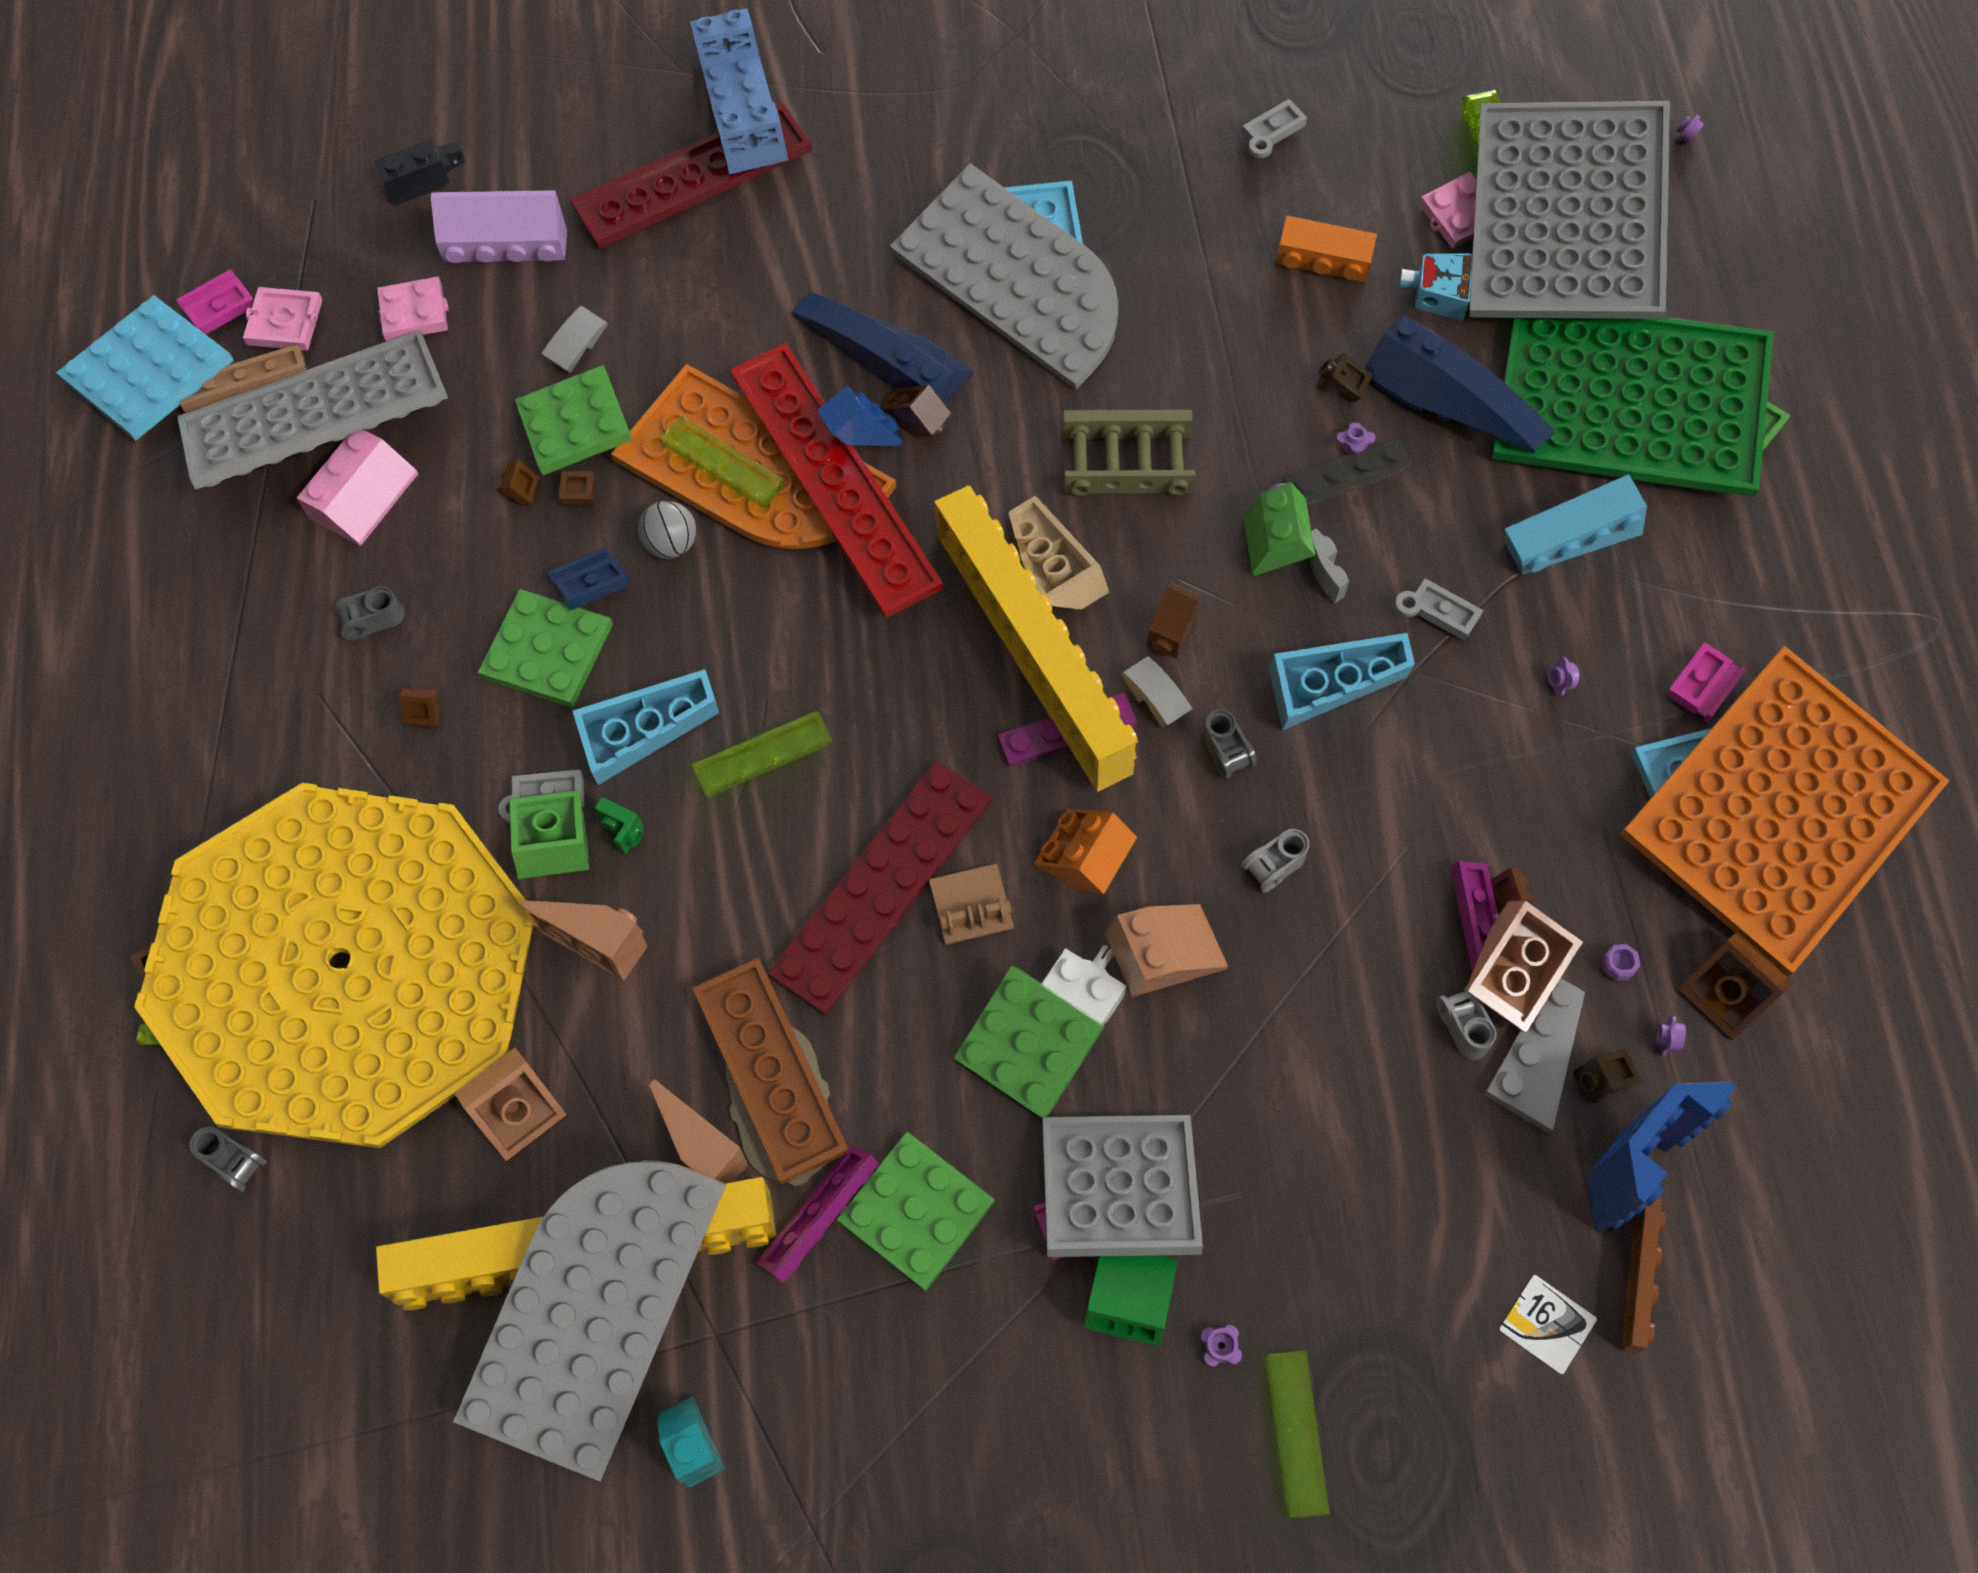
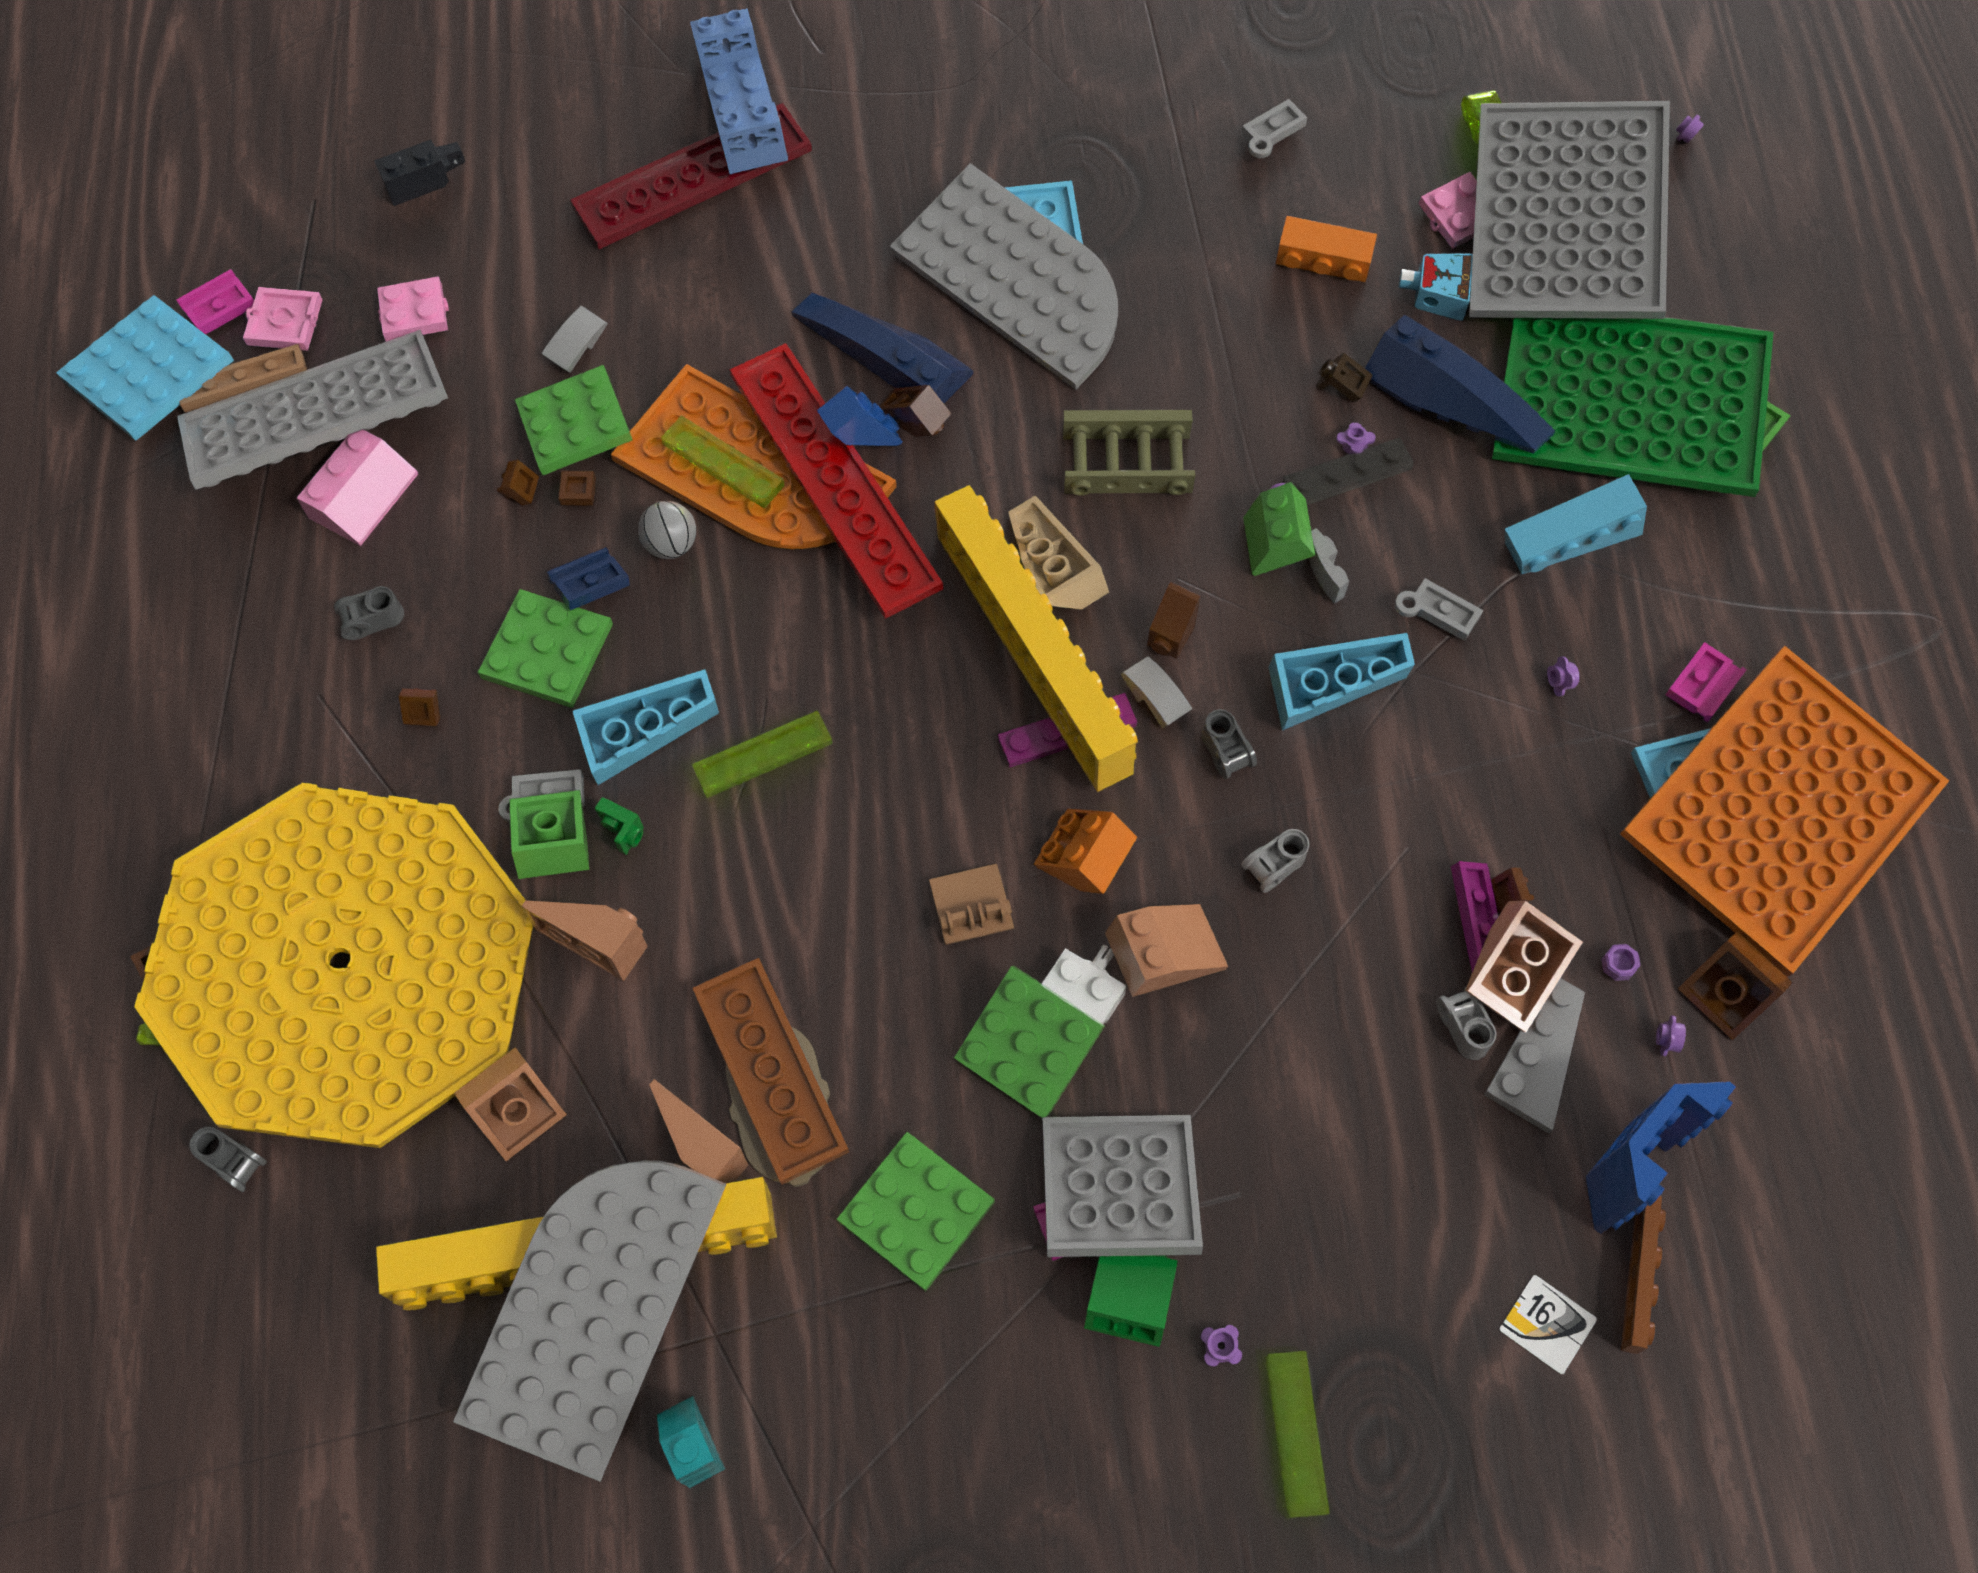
lavender slope [431,190,567,263] -> none
magenta plate [756,1144,879,1283] -> none
dark red plate [768,760,992,1017] -> none
dark brown bracket [1574,1049,1643,1103] -> none

